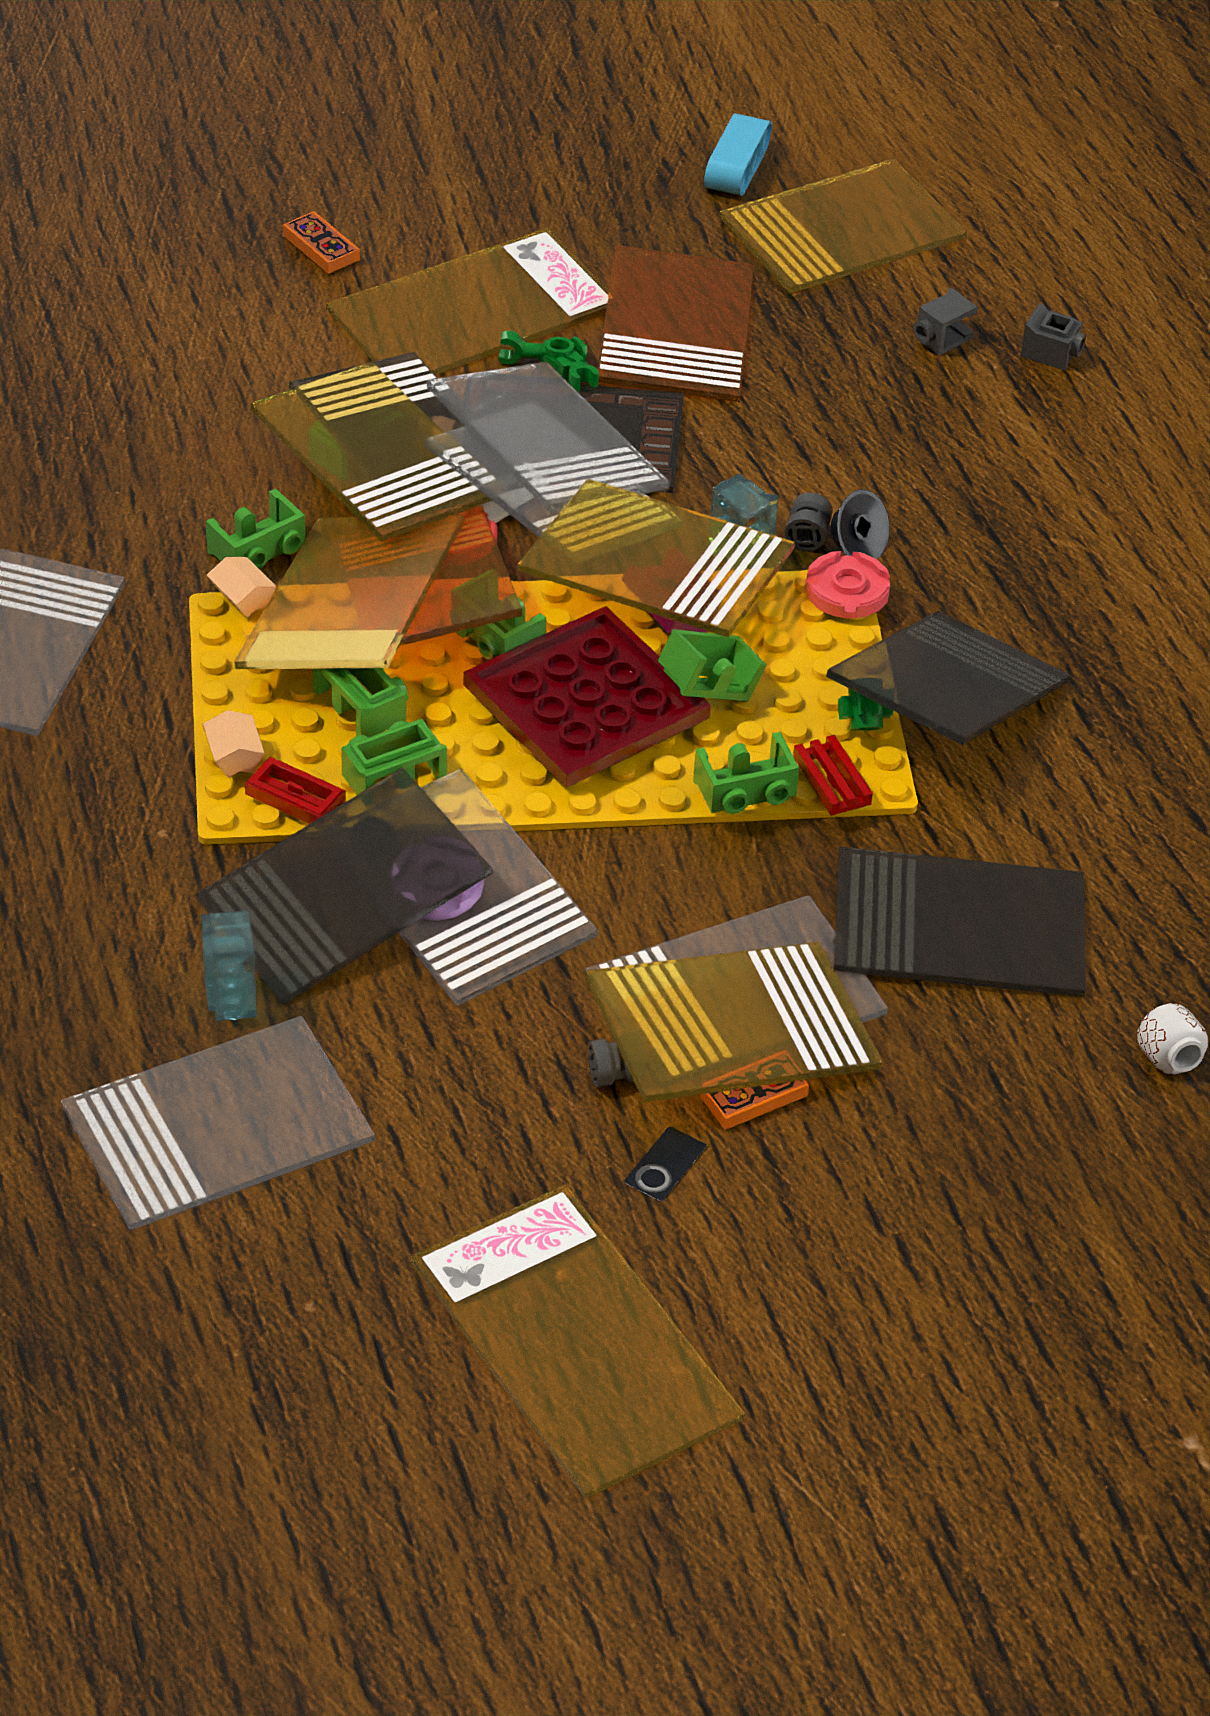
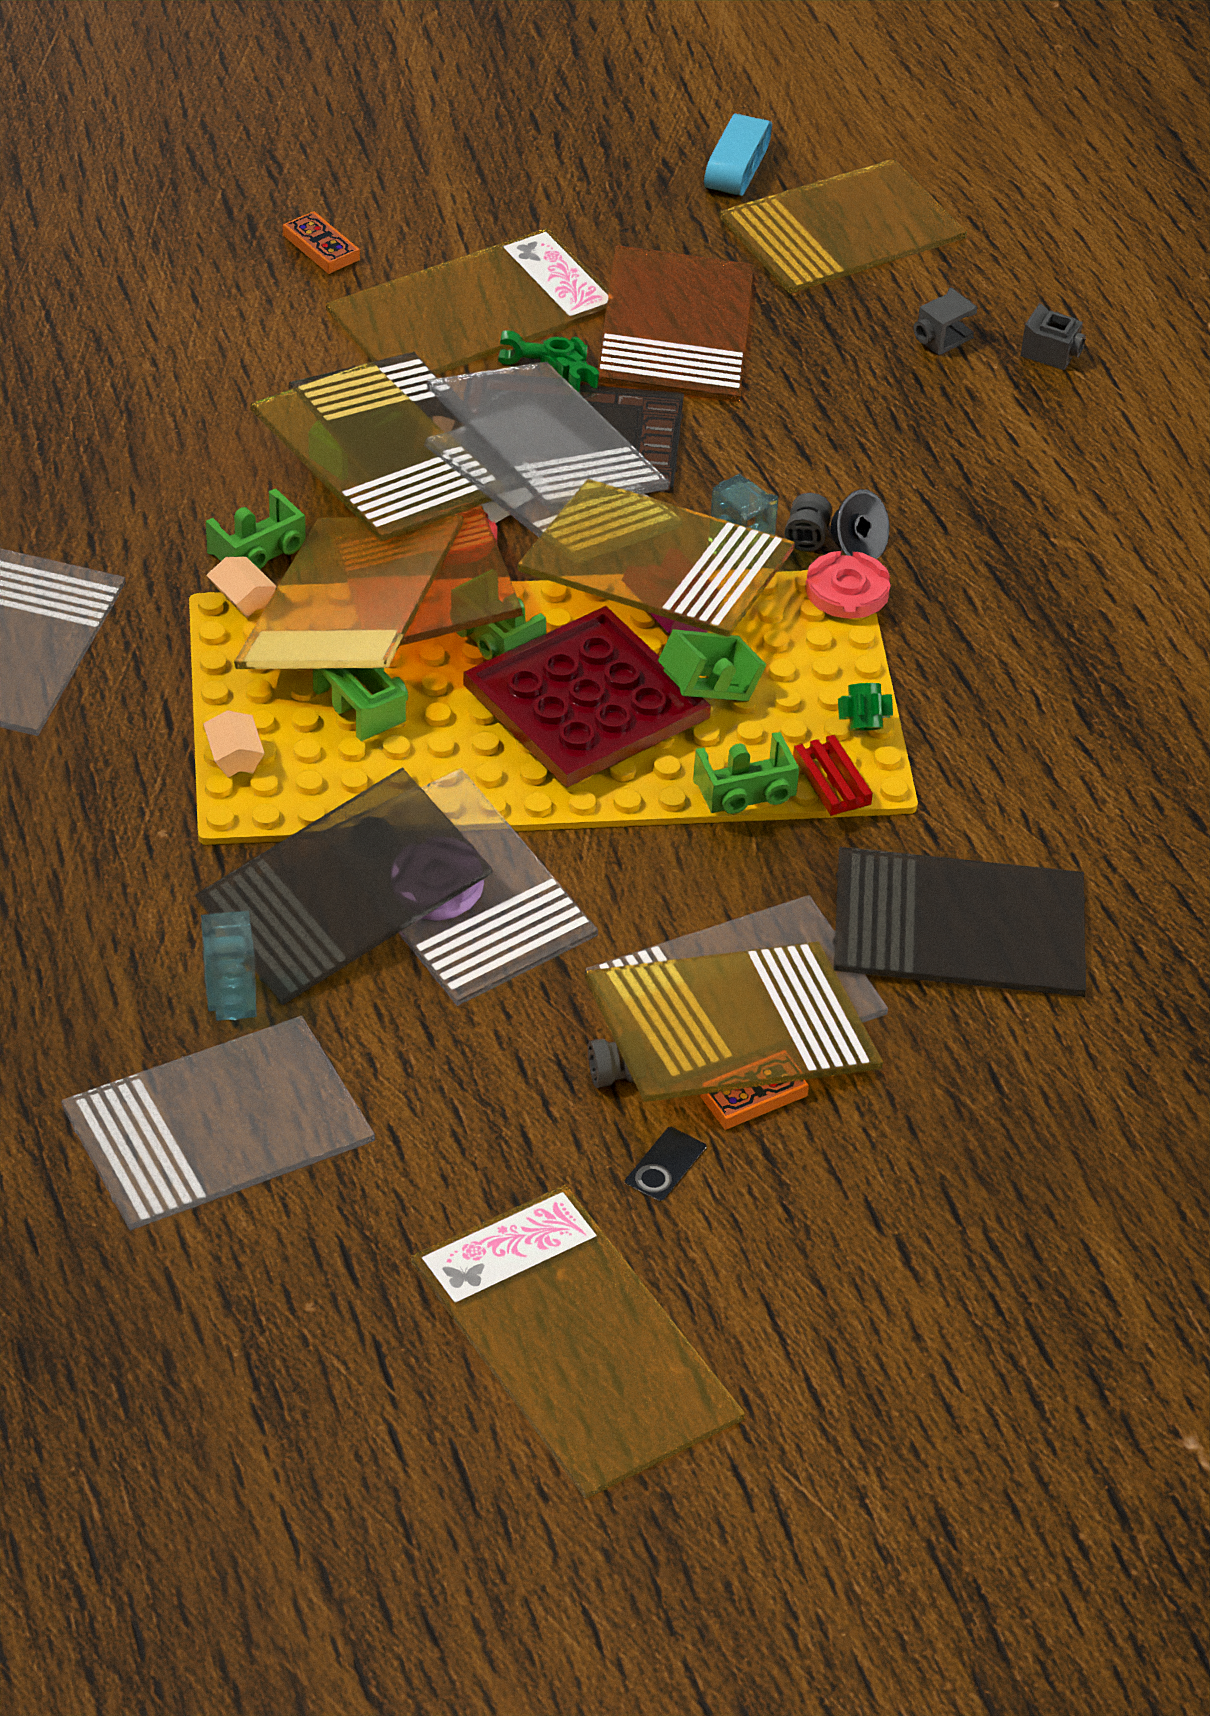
red tile [245,757,346,829] -> none
bright green window [341,719,447,809] -> none
clear smoke piece [826,611,1070,745] -> none
white head [1137,1003,1208,1074] -> none

